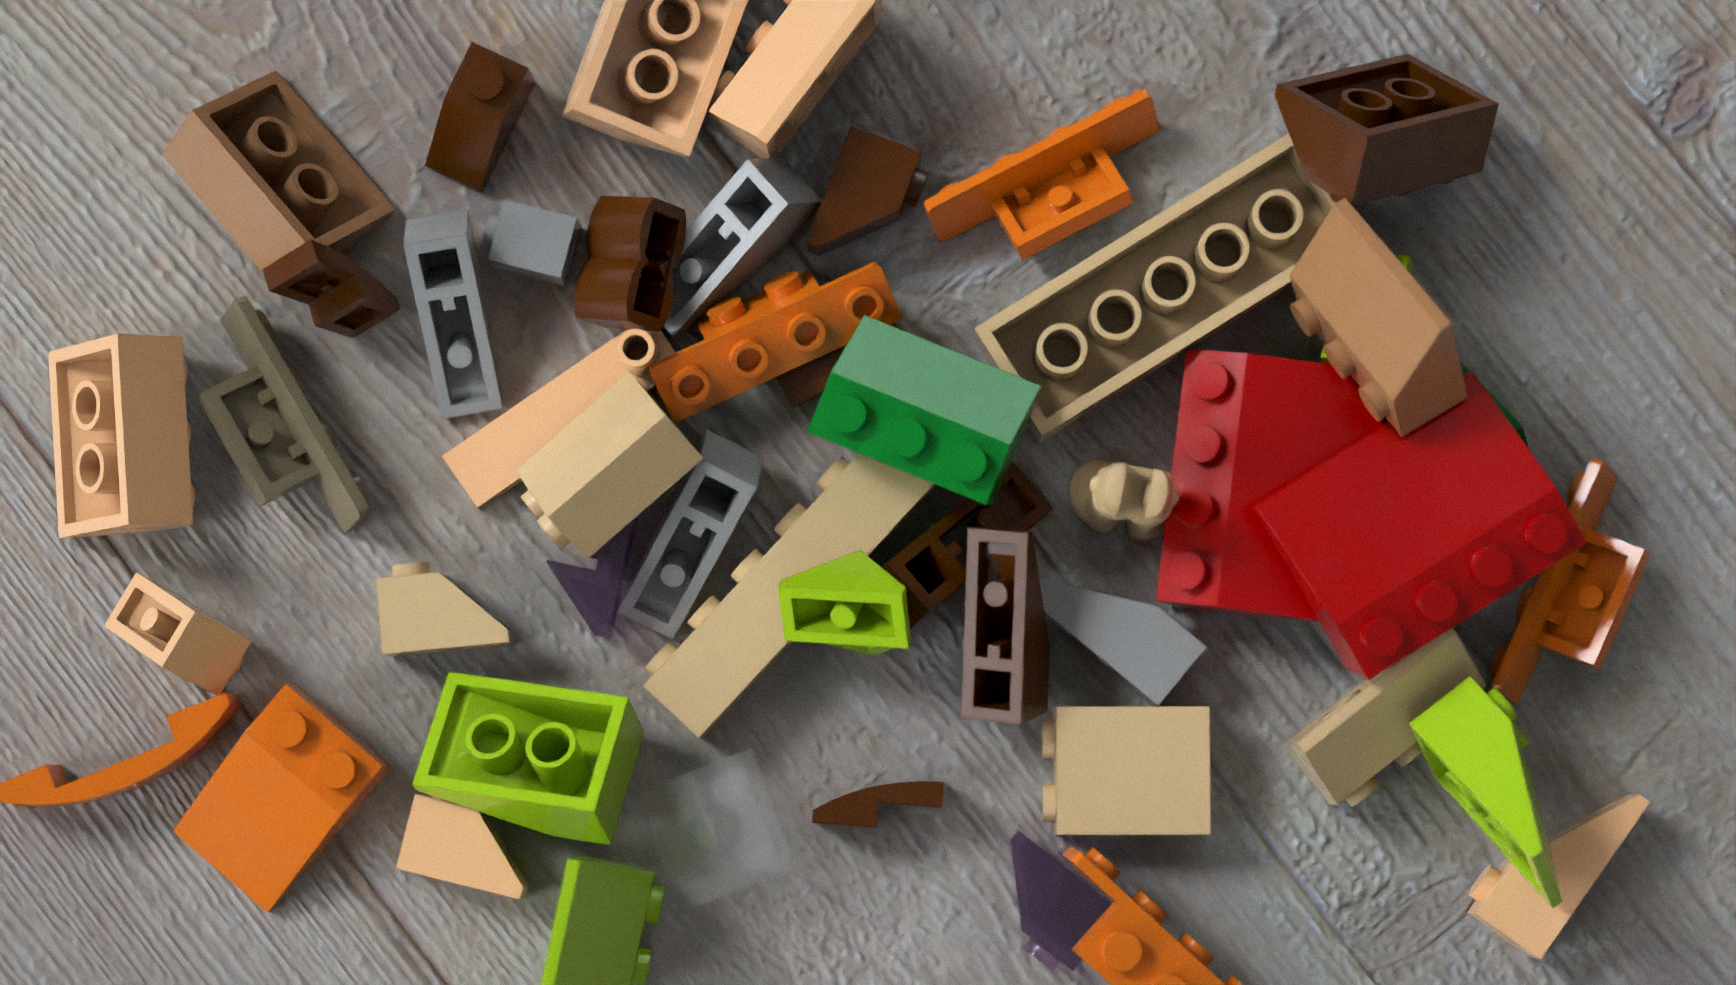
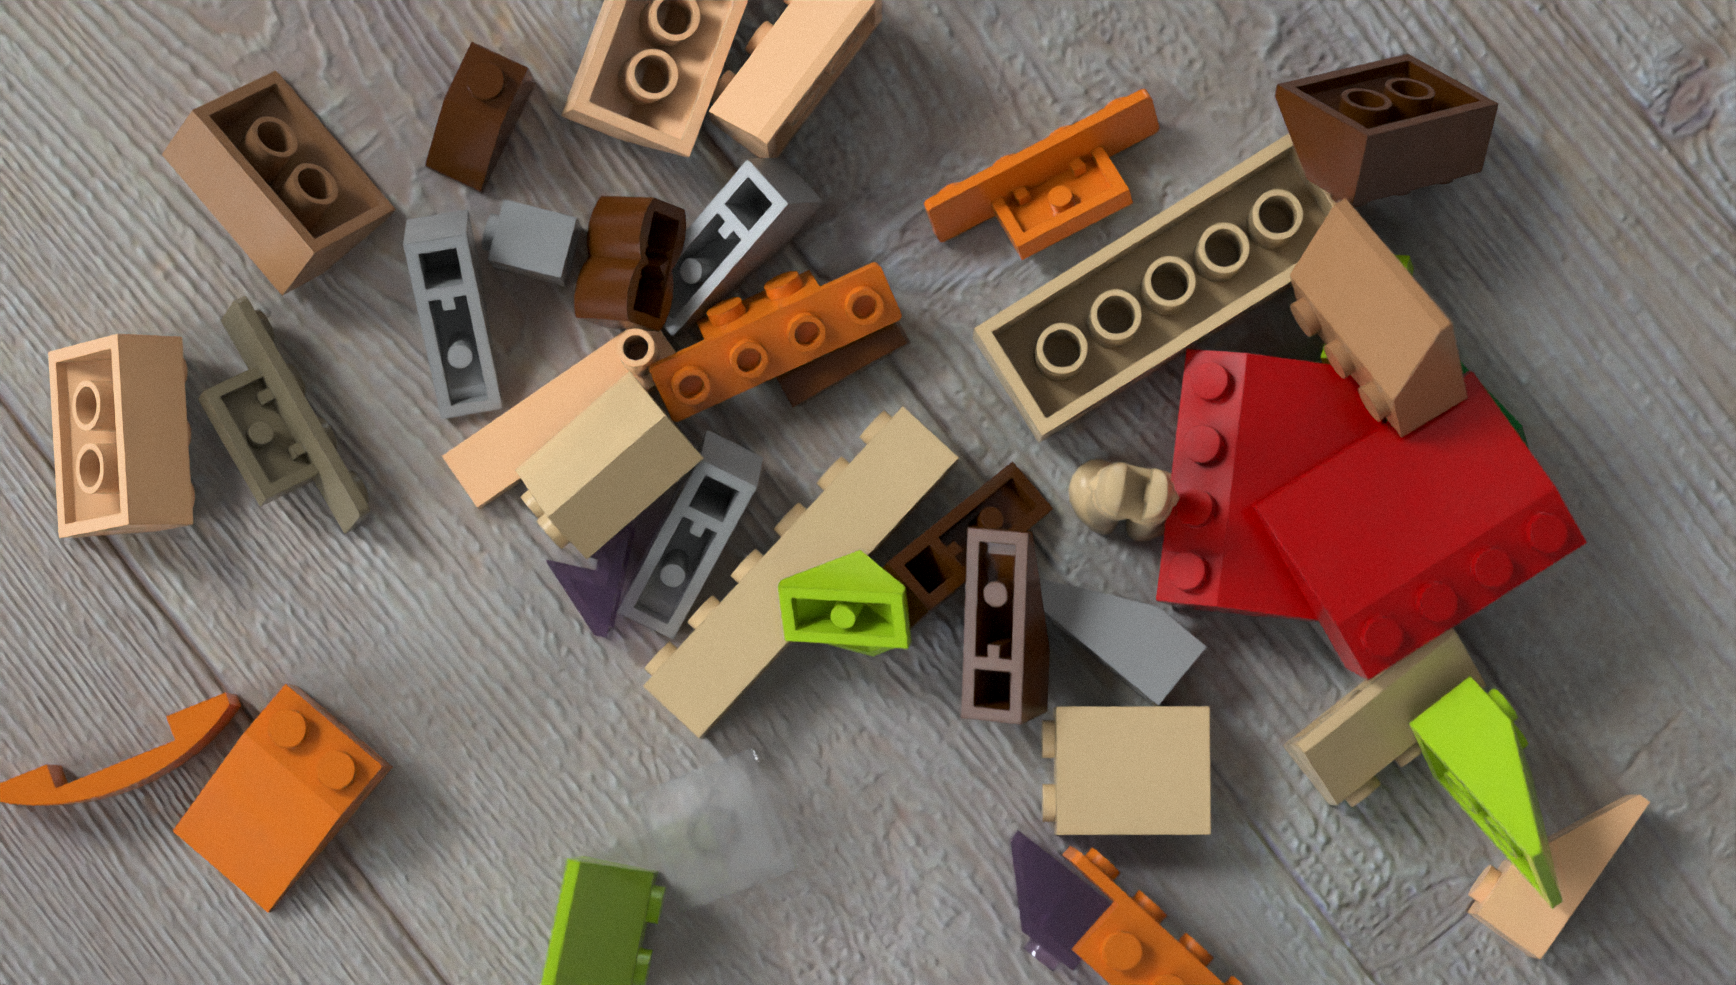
light nougat slope [104,572,252,696] -> none
reddish brown slope [262,239,401,338] -> none
tan slope [376,562,516,657] -> none
light nougat slope [396,794,529,899] -> none
lime slope [412,672,644,845] -> none
reddish brown slope [806,125,929,256] -> none
green slope [807,315,1042,505] -> none
reddish brown slope [812,781,944,828] -> none
orange bracket [1490,458,1650,705] -> none

